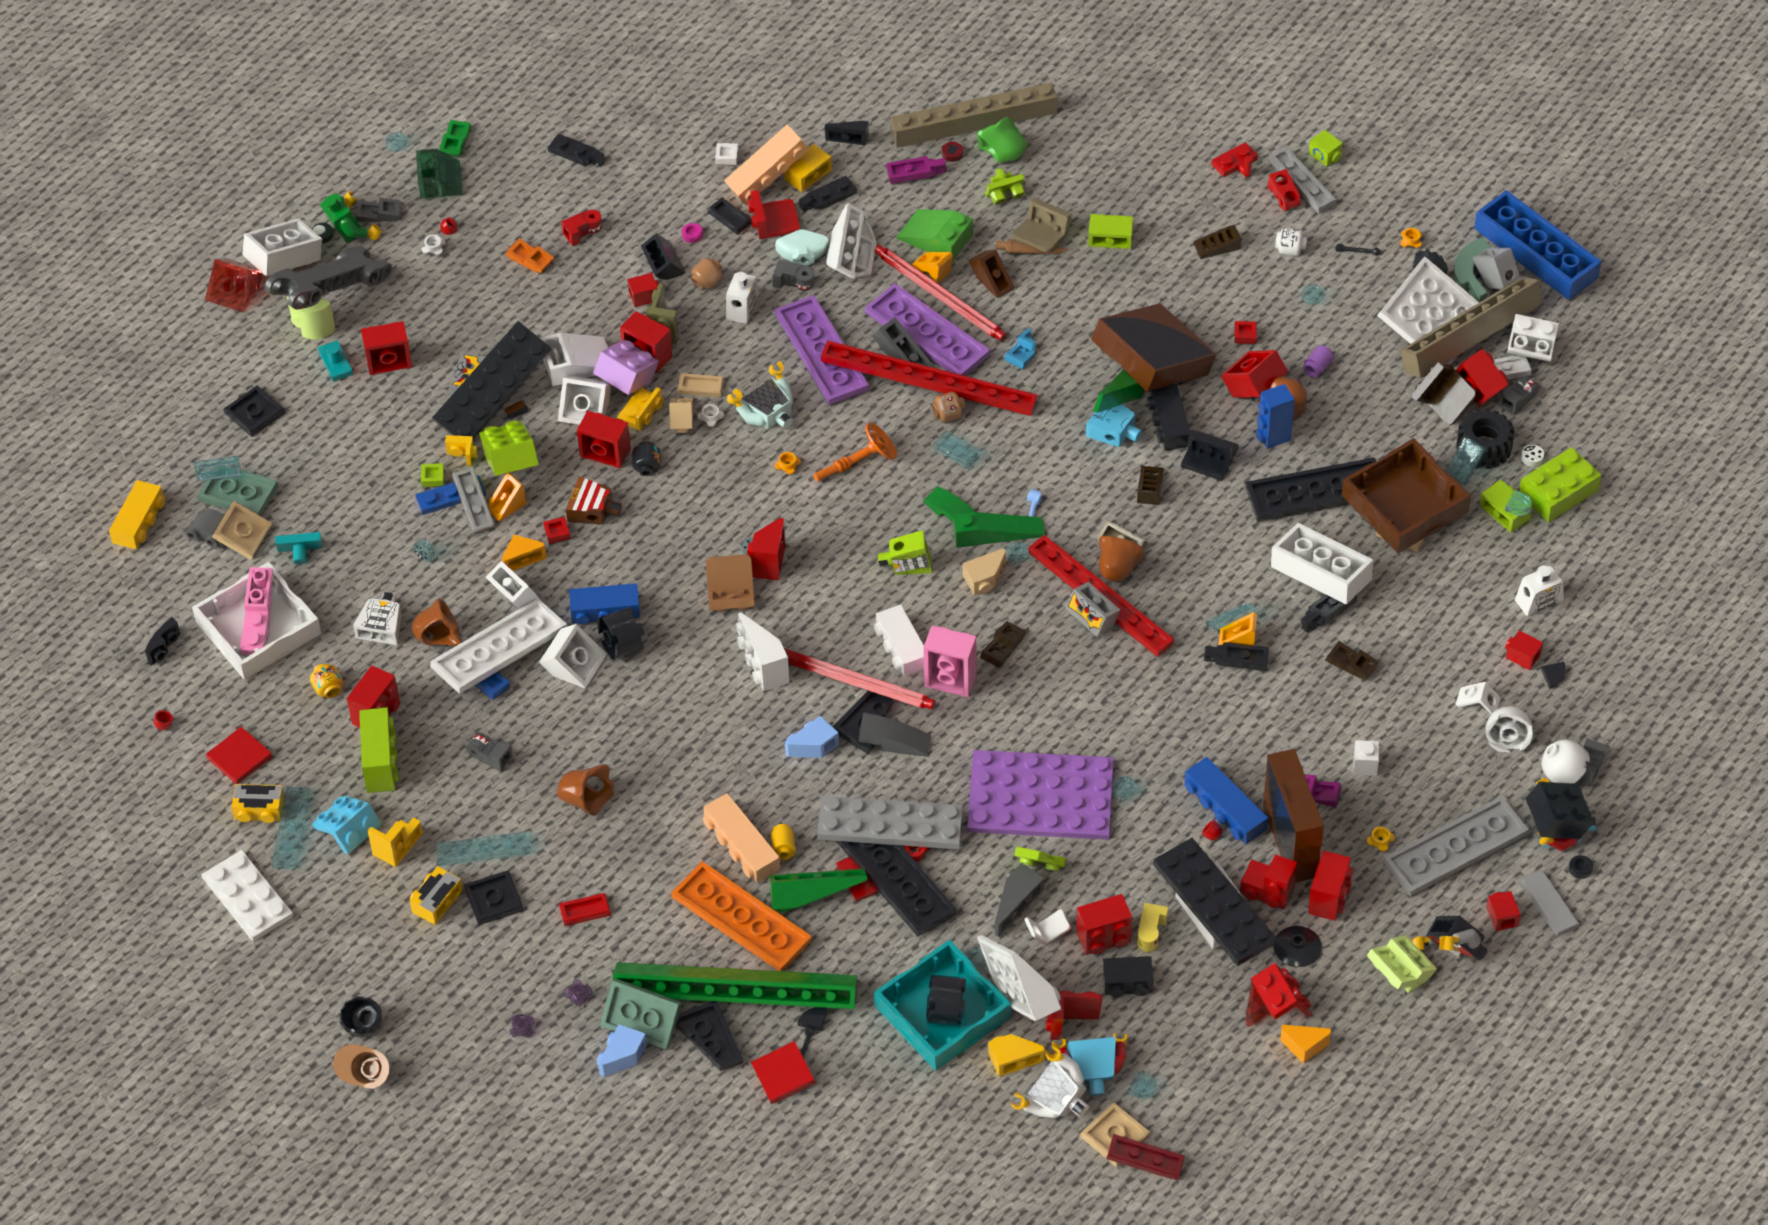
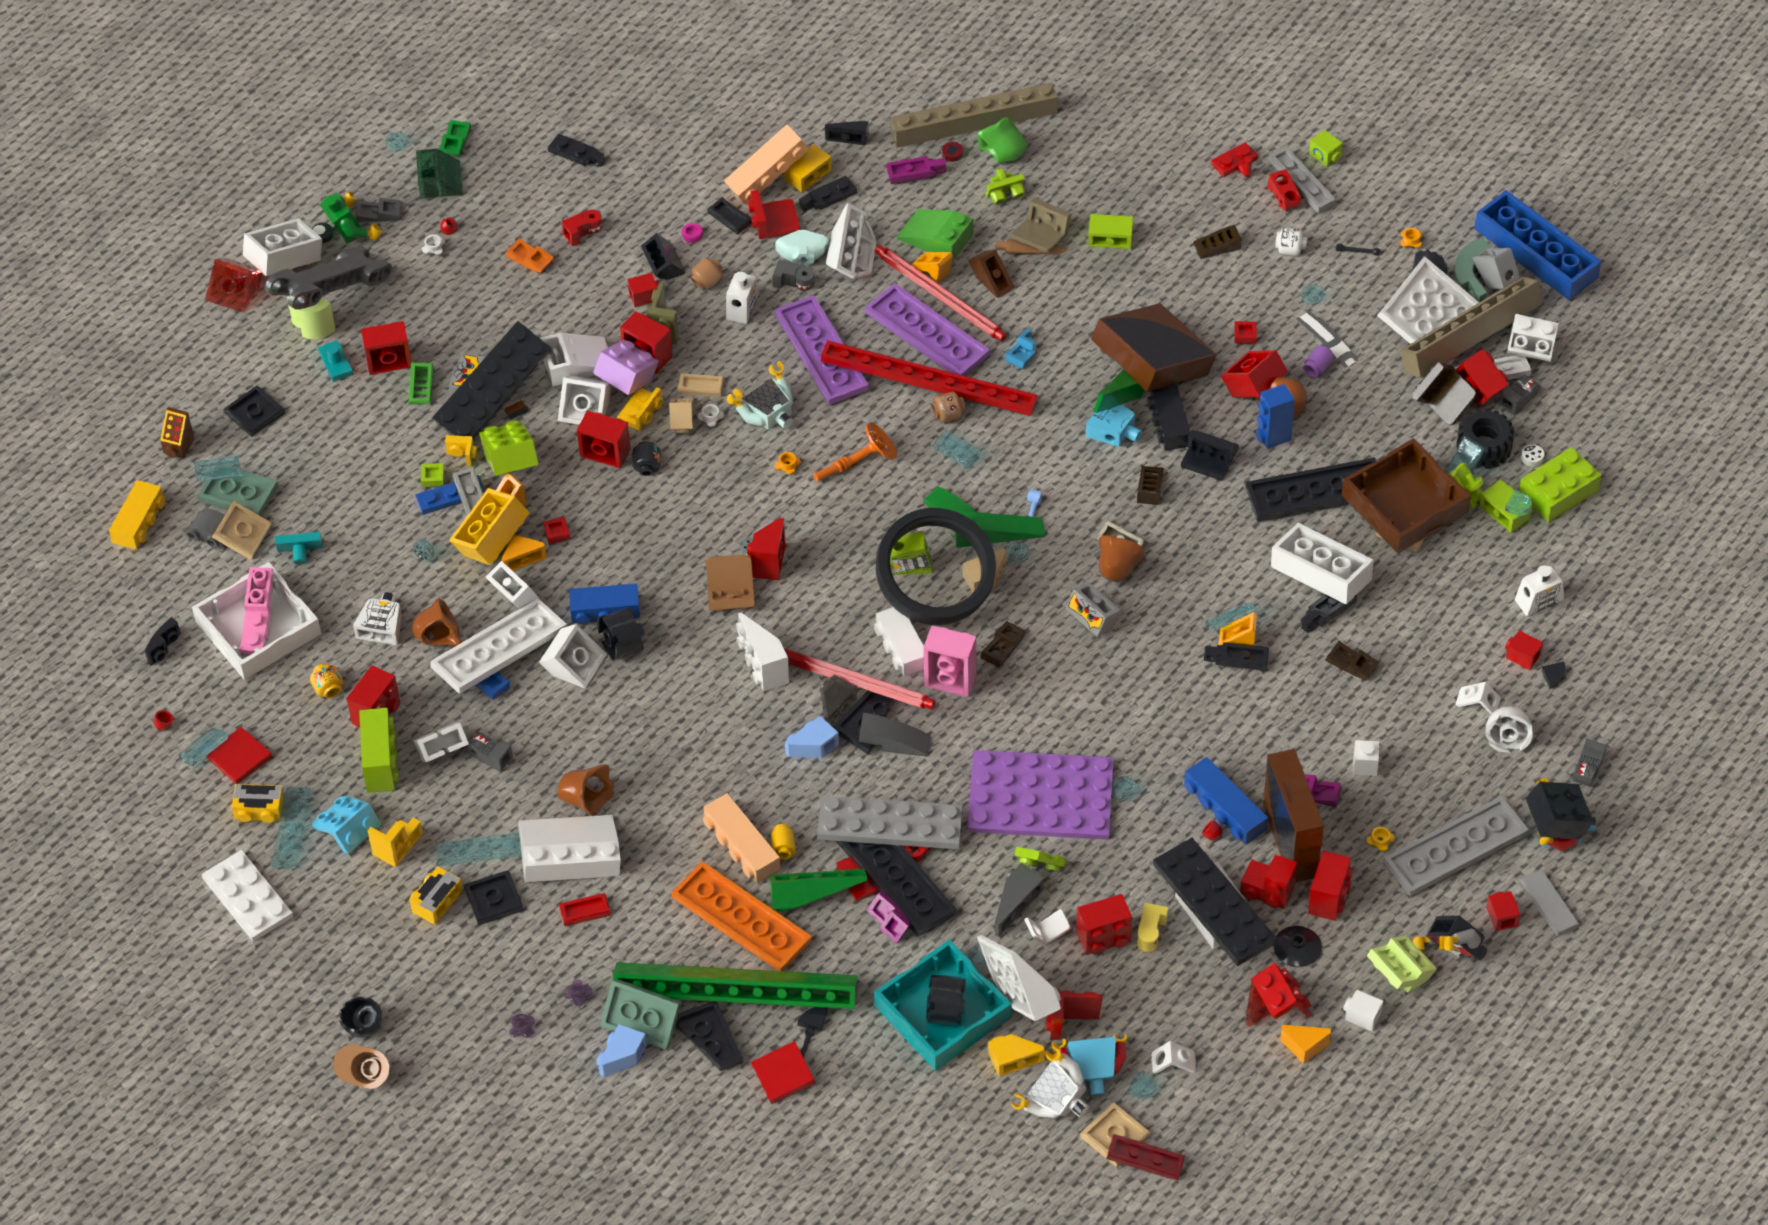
torso [566,477,622,525] -> none
white plate [715,143,738,165] -> none
dark grey slope [872,317,935,368] -> none
red plate [1028,535,1174,657] -> none
black brick [1103,956,1154,997] -> none
white cylinder [1541,739,1590,784] -> none
black tile [1569,855,1593,879] -> none
none -> reddish brown slope [160,407,194,459]
none -> clear light blue tile [178,727,228,766]
none -> bright green slope [409,363,434,404]
none -> white piece [413,722,469,762]
none -> yellow brick [449,488,530,566]
none -> white slope [518,815,621,882]
none -> clear smoke slope [820,674,857,726]
none -> slope [866,891,910,944]
none -> black tyre [876,508,996,625]
none -> white bracket [1152,1041,1196,1074]
none -> sticker [1297,311,1358,368]
none -> white brick [1343,990,1383,1031]
none -> lime hips [1449,463,1484,509]

